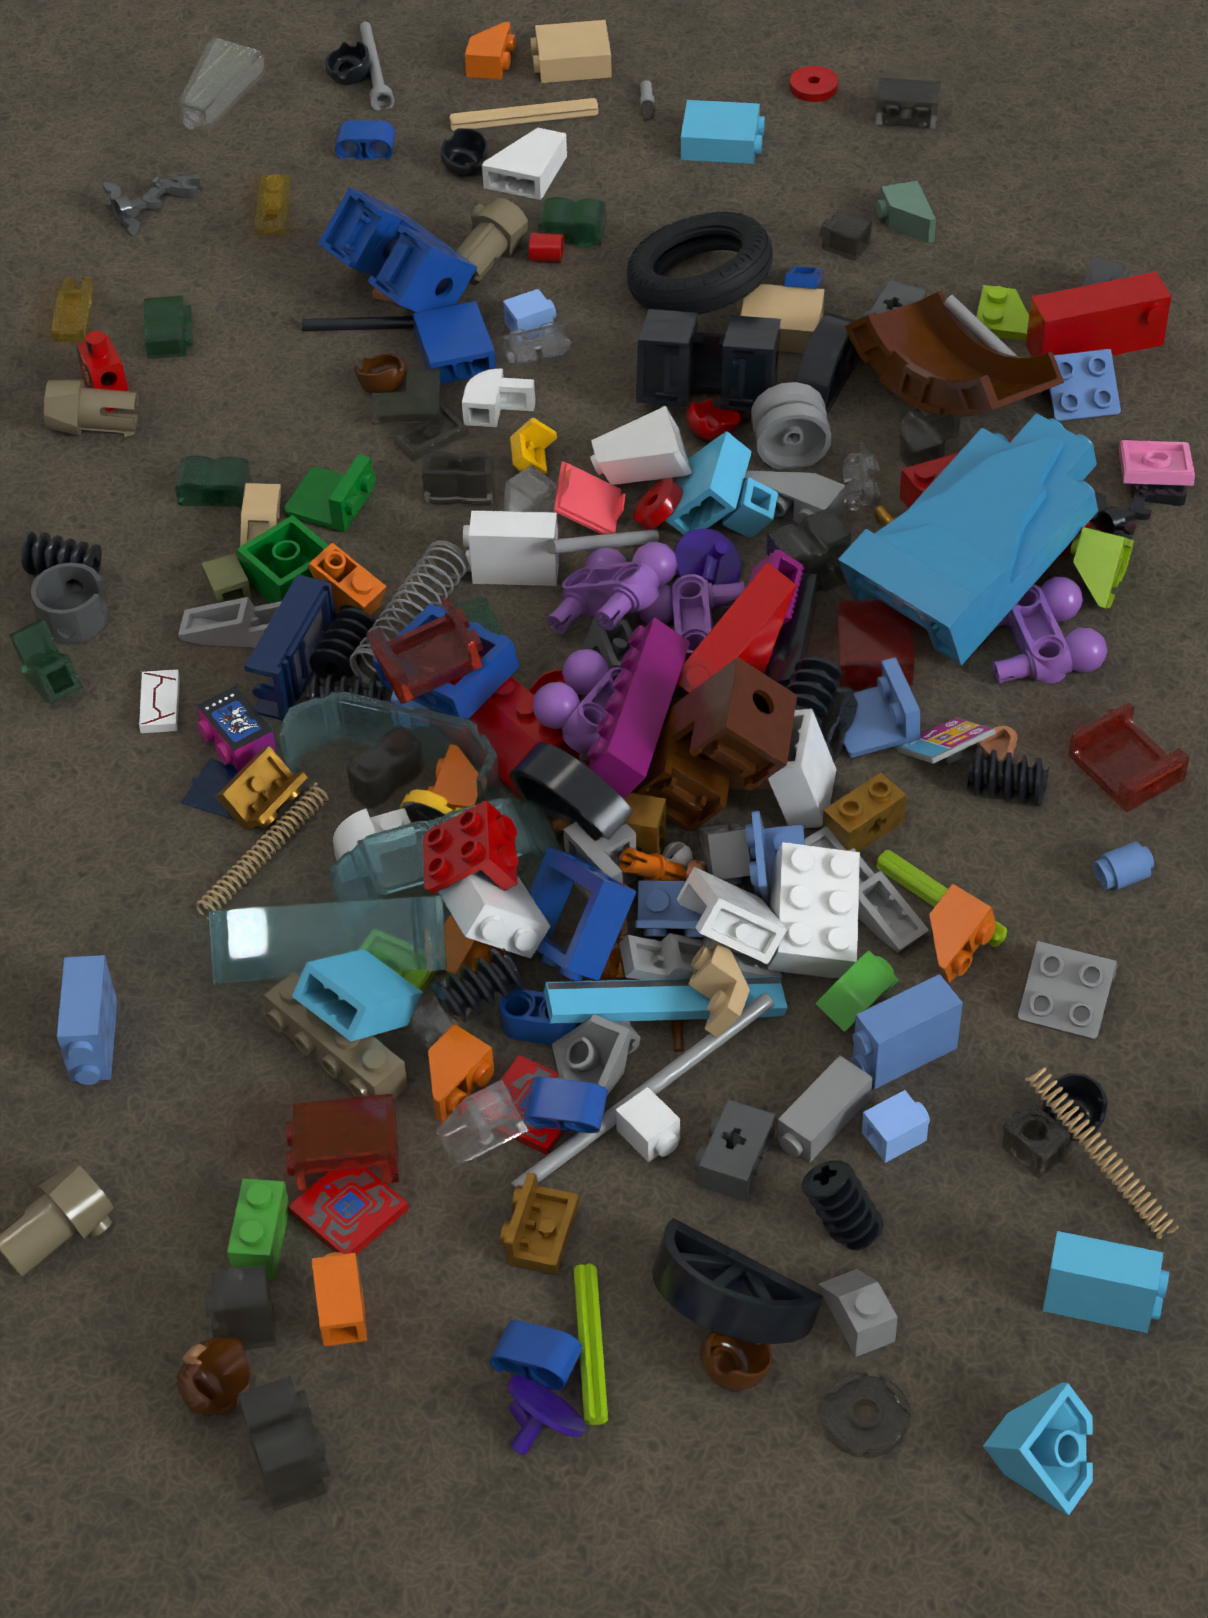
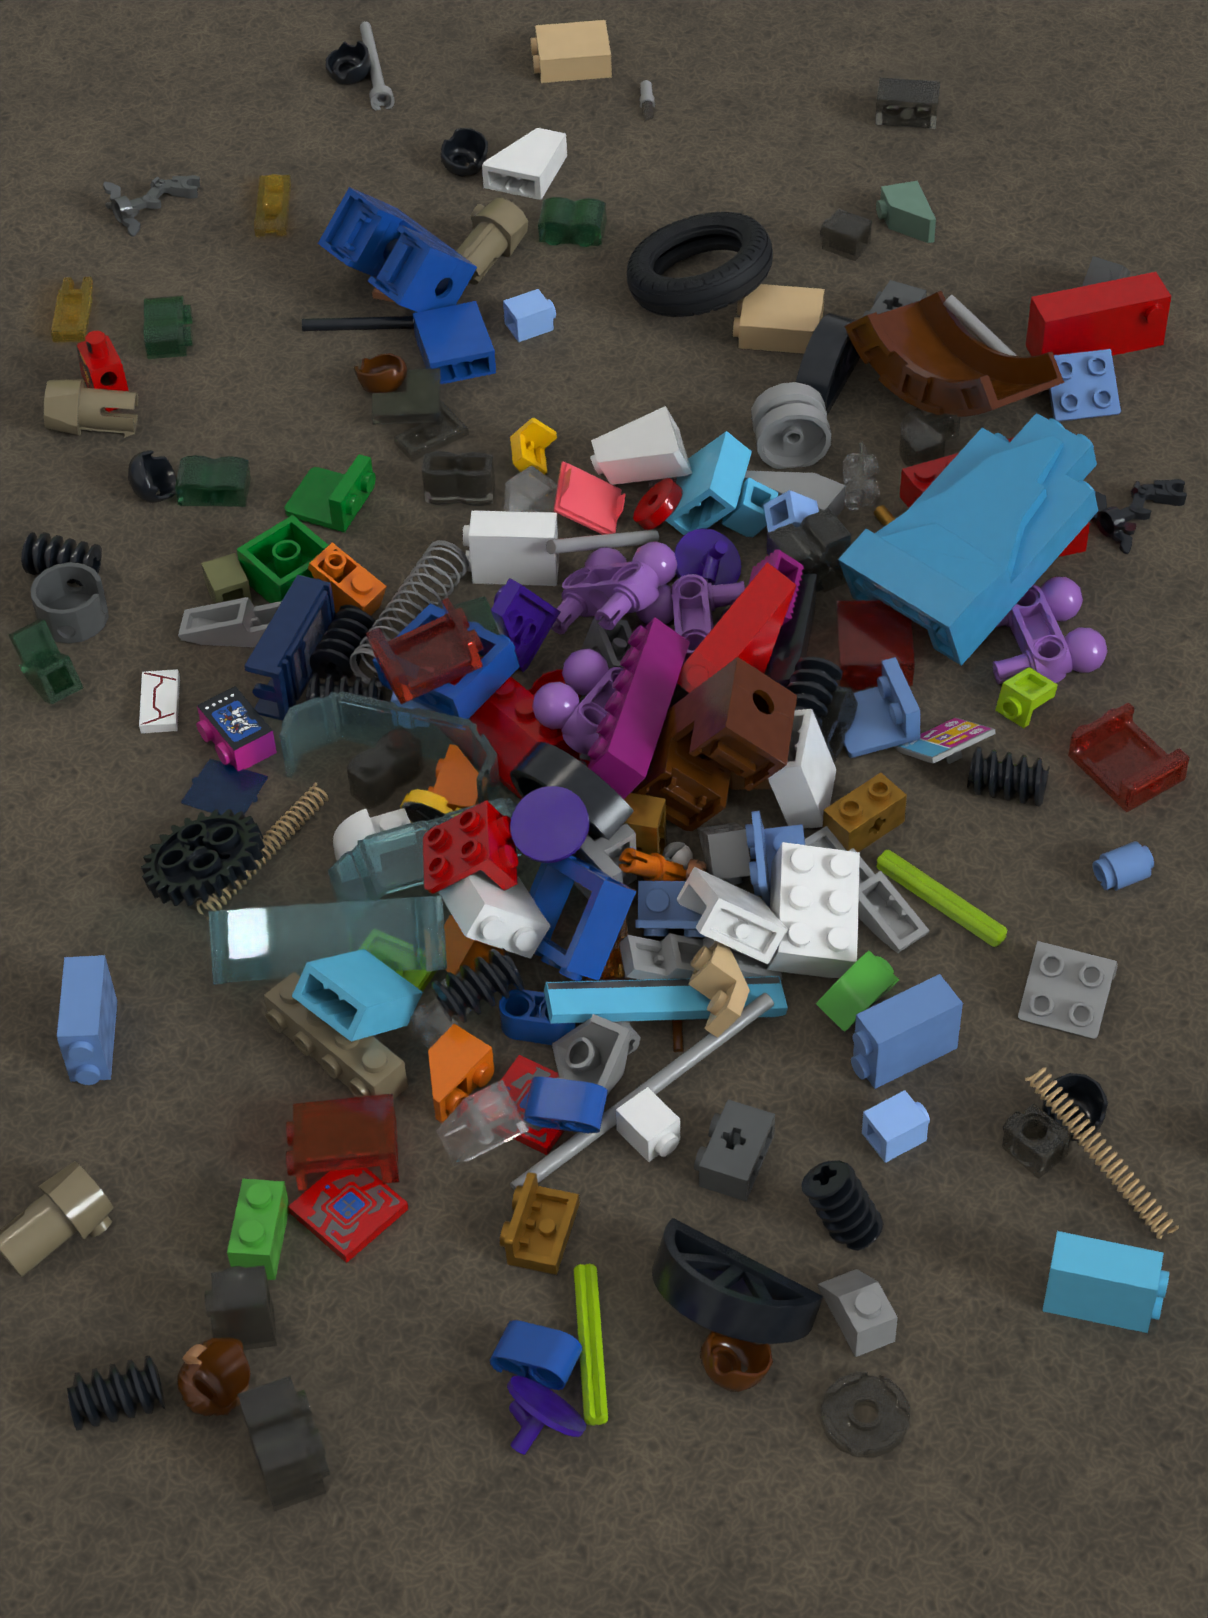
clear slope [178,36,265,133] -> none
pearl gold bracket [215,746,308,830] -> none
tan slope [240,483,281,546] -> none
orange slope [312,1252,367,1346] -> none
blue beam [335,120,395,160] -> none
tan axle [450,98,598,131] -> none
white brick [462,369,535,427] -> none
orange slope [465,22,516,80] -> none
clear hinge [502,322,572,366] -> none
red gear [529,232,565,263] -> none
black piece [636,309,781,412] -> none
medium azure brick [681,100,765,164] -> none
red hair [686,398,742,443] -> none
light grey brick [777,1055,873,1162] -> none
blue tile [784,266,823,289] -> none
red piece [790,66,838,102] -> none
orange slope [929,884,996,983] -> none
nougat tile [972,726,1017,762] -> none
lime wing [973,285,1029,341] -> none
medium azure slope [983,1382,1093,1515] -> none
lime slope [1070,527,1134,609] -> none
bright pink tile [1119,440,1195,486] -> none
none -> black piece [67,1355,166,1431]
none -> black hair [128,450,177,503]
none -> black gear [141,809,265,906]
none -> dark purple wing [491,578,561,672]
none -> dark purple shield [510,786,589,863]
none -> light blue brick [763,490,823,546]
none -> lime bracket [995,667,1058,729]

